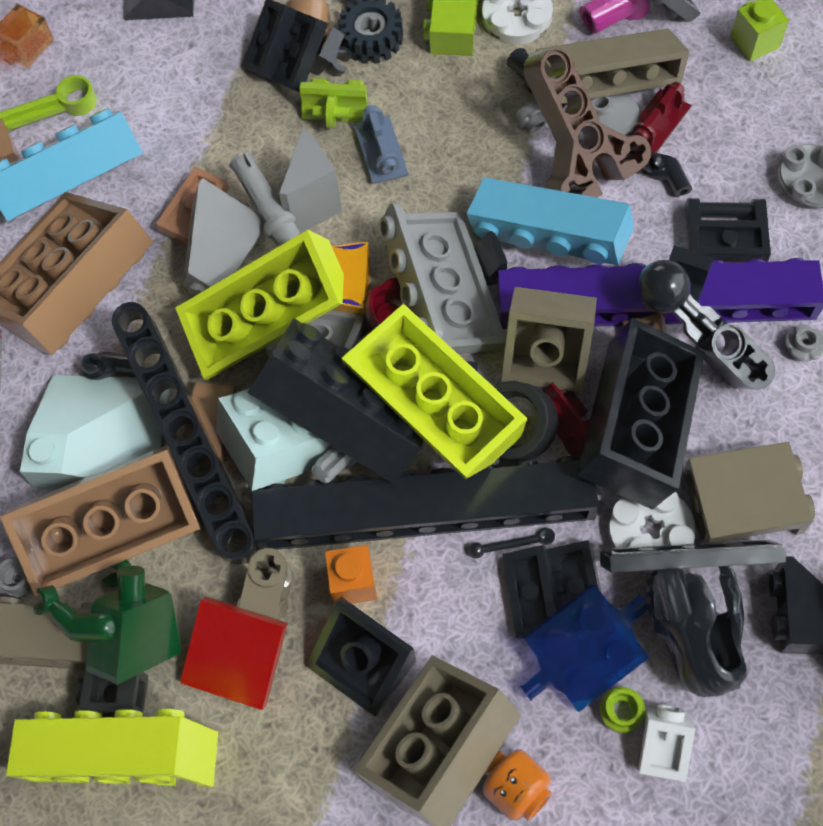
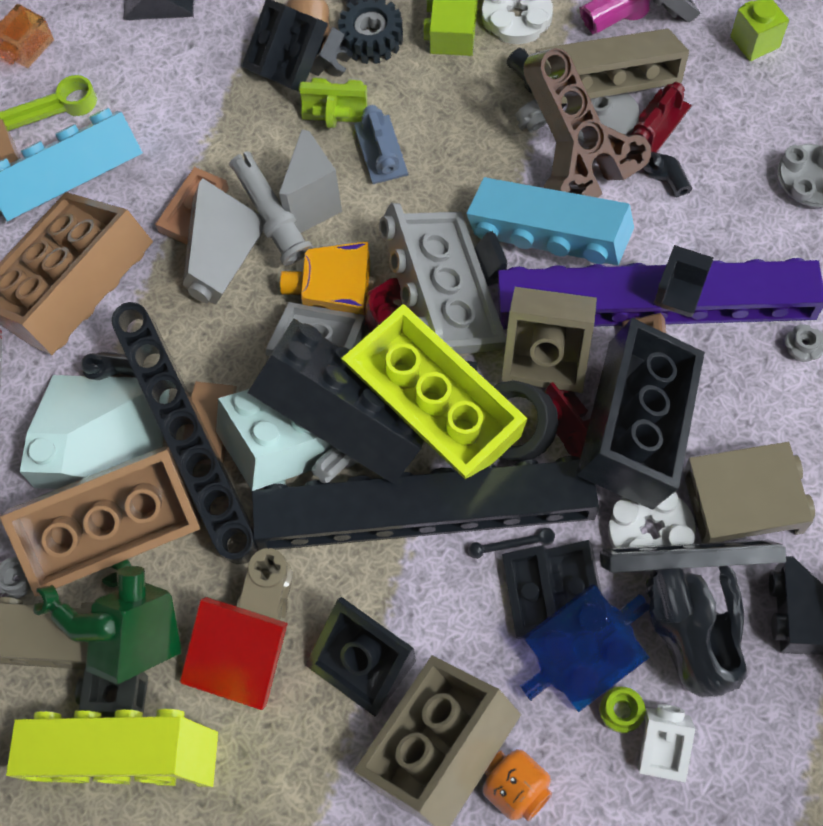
neon yellow slope [175,230,344,380] -> none
orange brick [325,545,377,605] -> none
black beam [637,260,775,390] -> none
black plate [685,198,771,262] -> none

